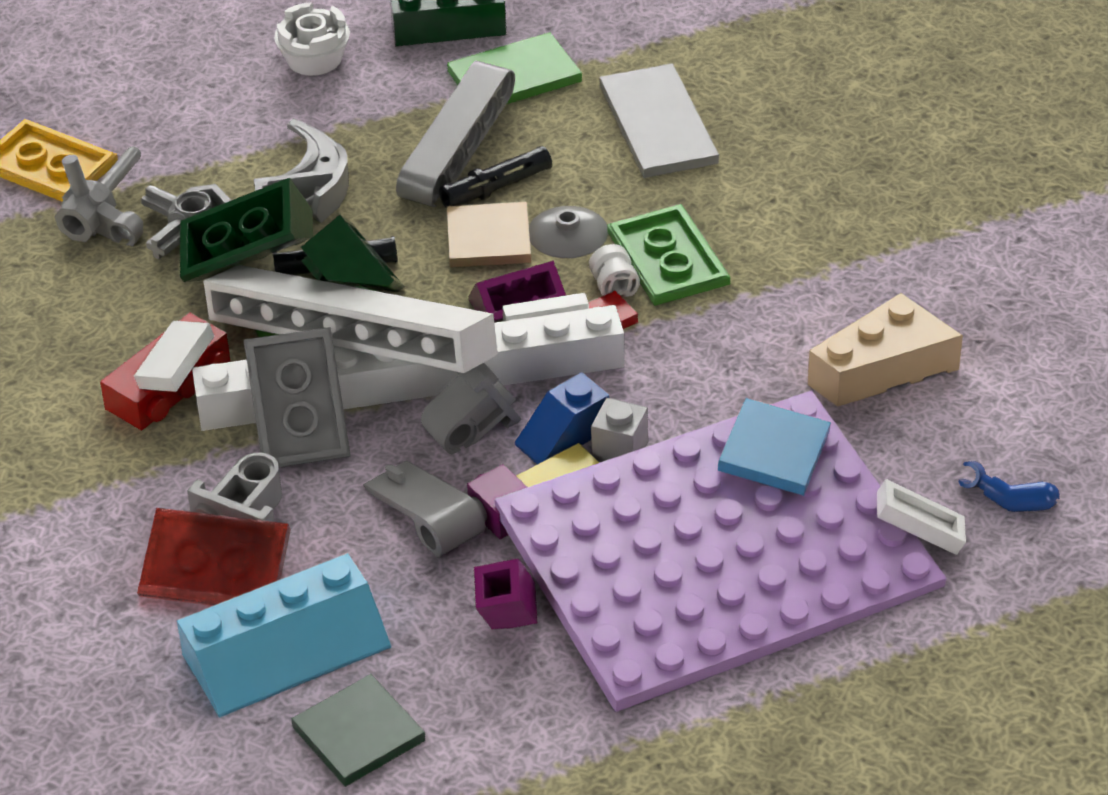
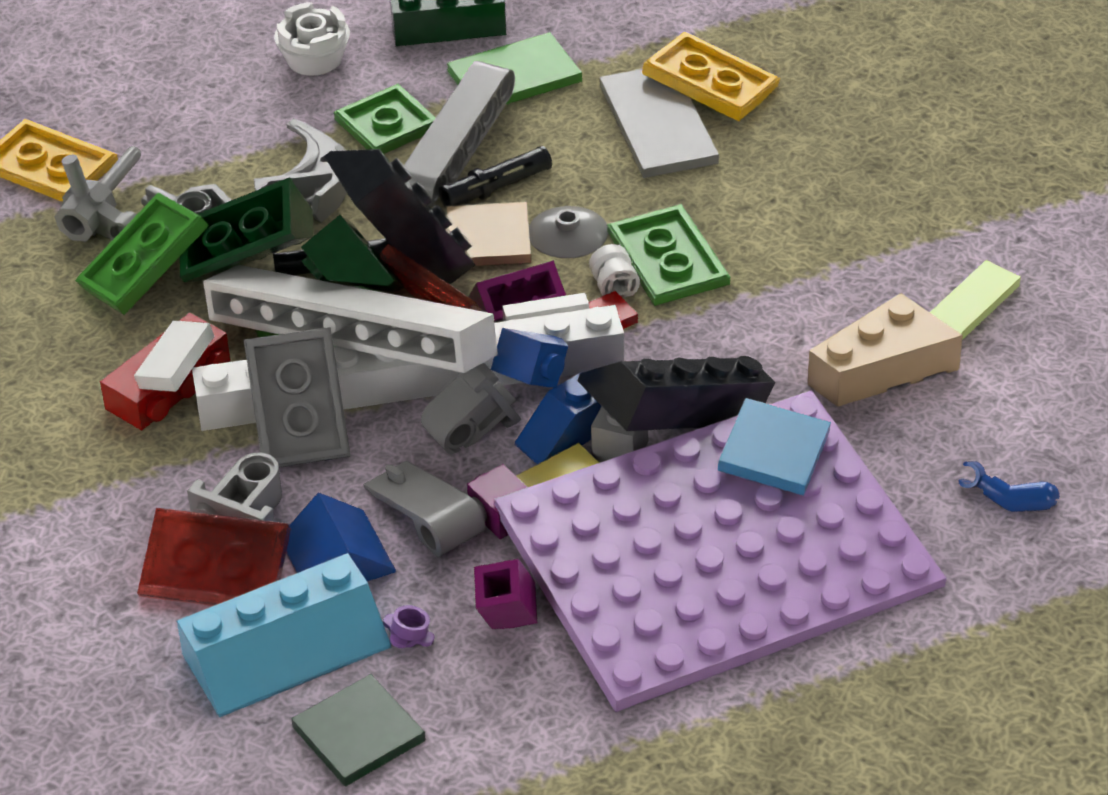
white tile [877,479,966,555] -> none
none -> bright green tile [75,193,209,315]
none -> blue slope [279,492,396,582]
none -> black slope [324,149,476,292]
none -> bright green tile [334,84,436,154]
none -> clear red tile [379,244,483,312]
none -> medium lavender plate [383,605,435,648]
none -> blue slope [490,328,568,388]
none -> black slope [577,356,775,431]
none -> yellow tile [642,32,780,122]
none -> yellowish green tile [930,260,1021,340]

